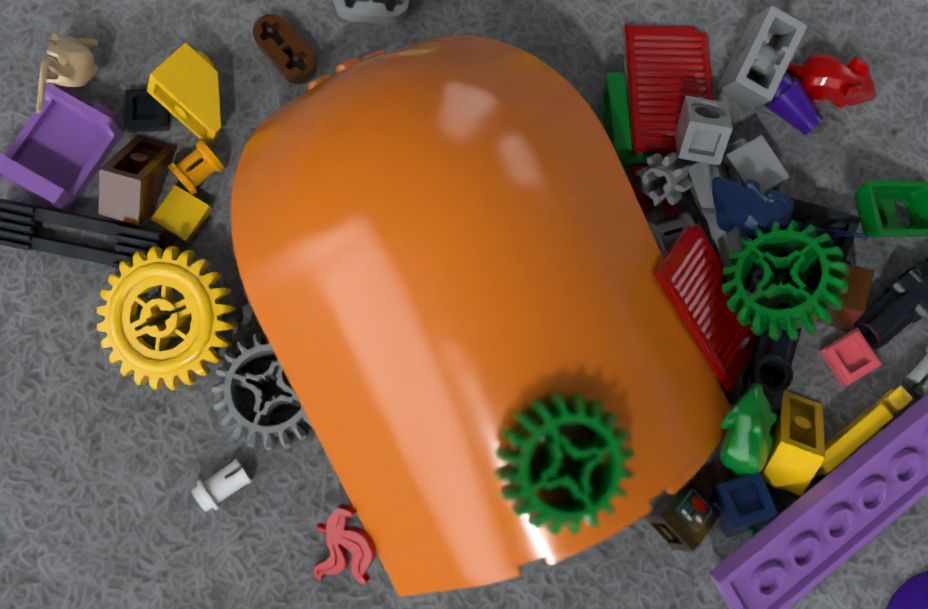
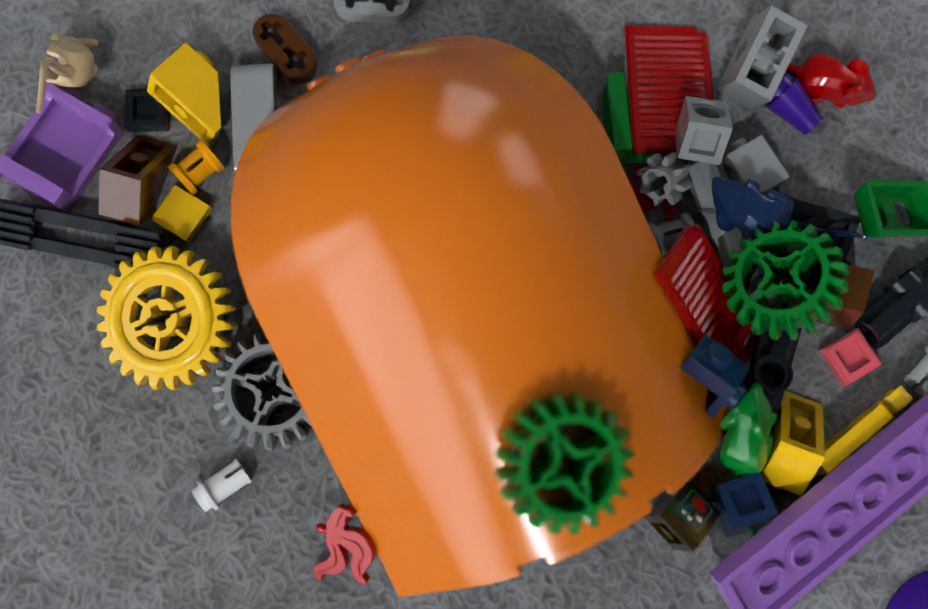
none -> light grey beam [230,63,279,173]
none -> dark blue bracket [681,334,750,418]

